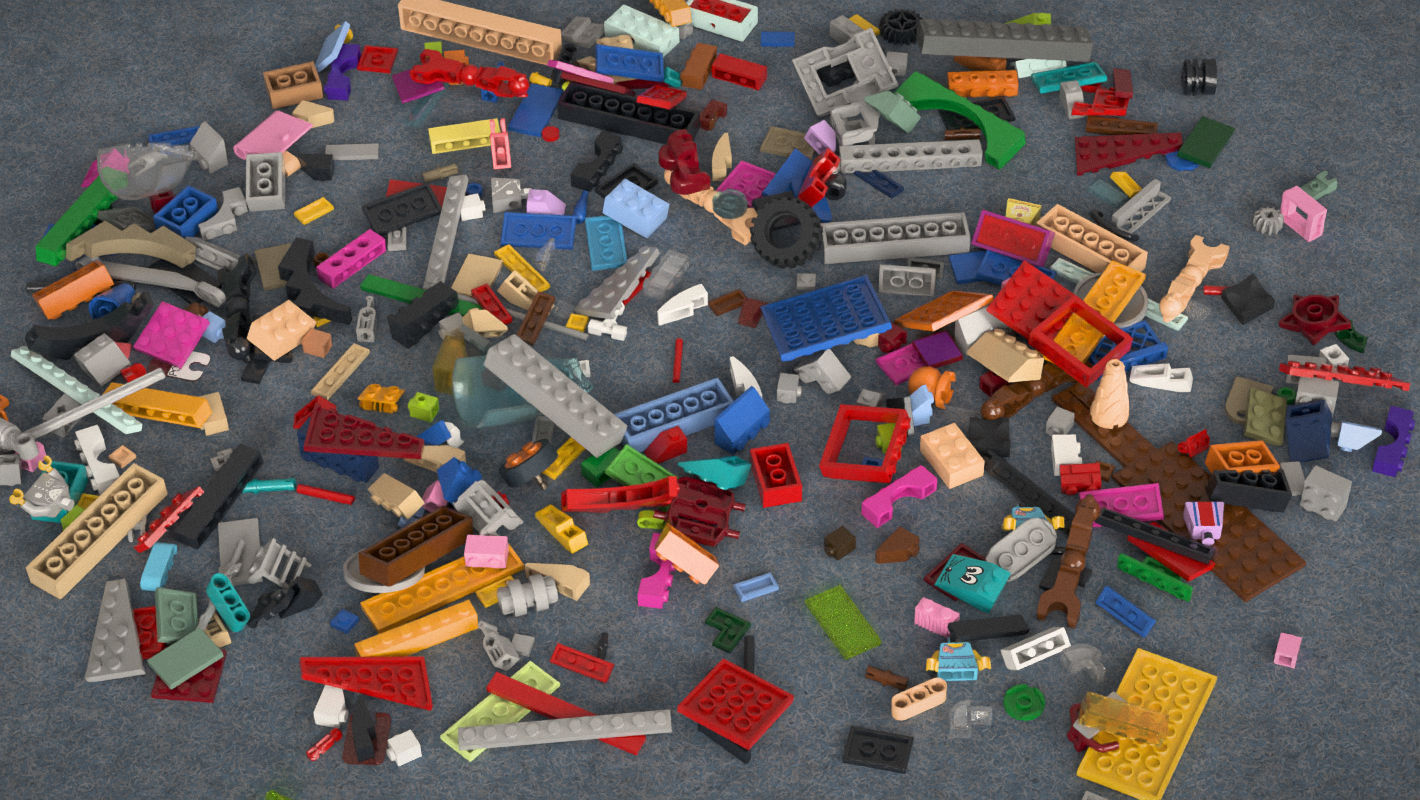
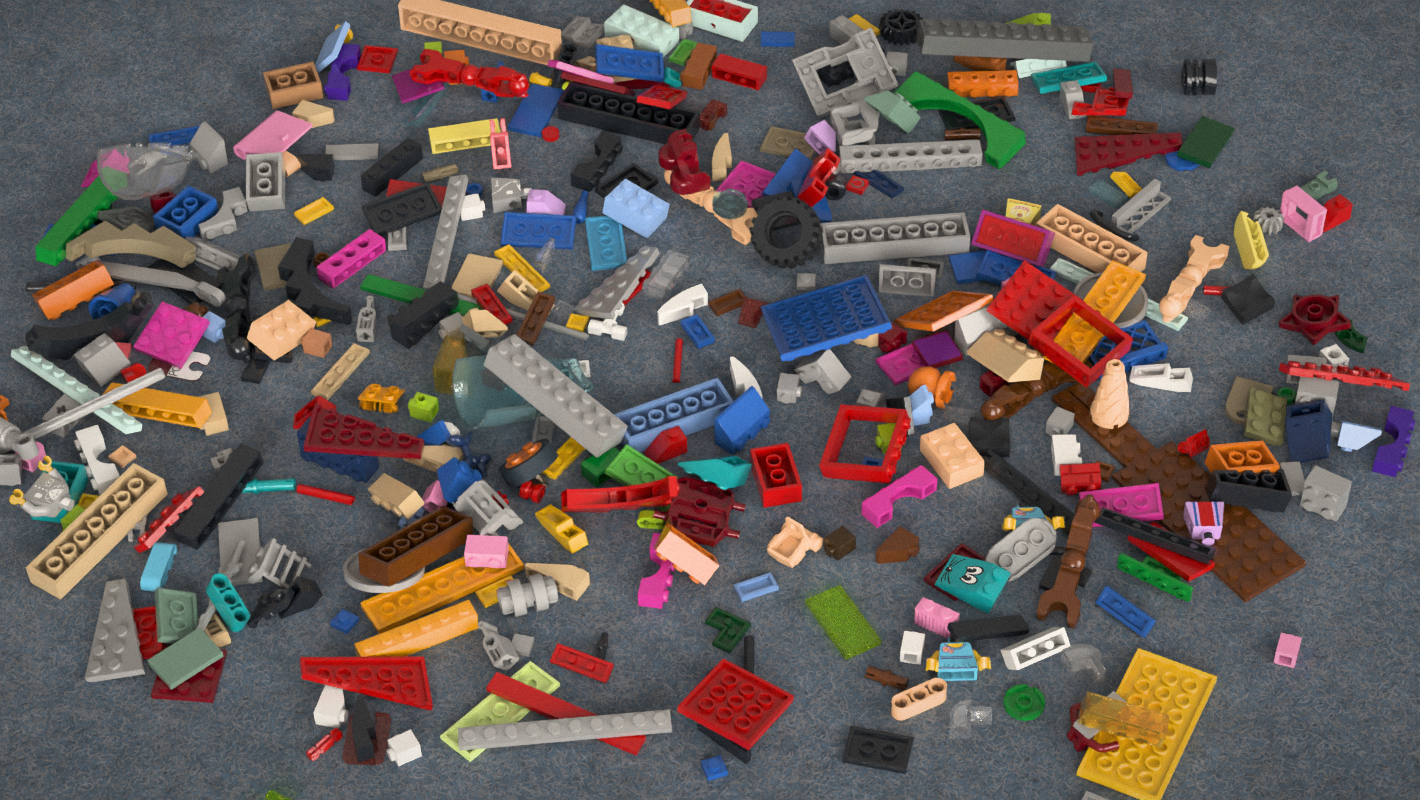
none -> black brick [361,138,423,197]
none -> dark blue piece [447,431,491,477]
none -> red wheel [519,480,546,504]
none -> bright green tile [669,38,698,66]
none -> blue plate [681,314,715,349]
none -> blue plate [700,755,728,781]
none -> light nougat piece [767,517,824,568]
none -> red tile [846,175,869,195]
none -> white brick [900,631,925,665]
none -> light yellow brick [1234,211,1269,270]
none -> red slope [1323,194,1353,233]

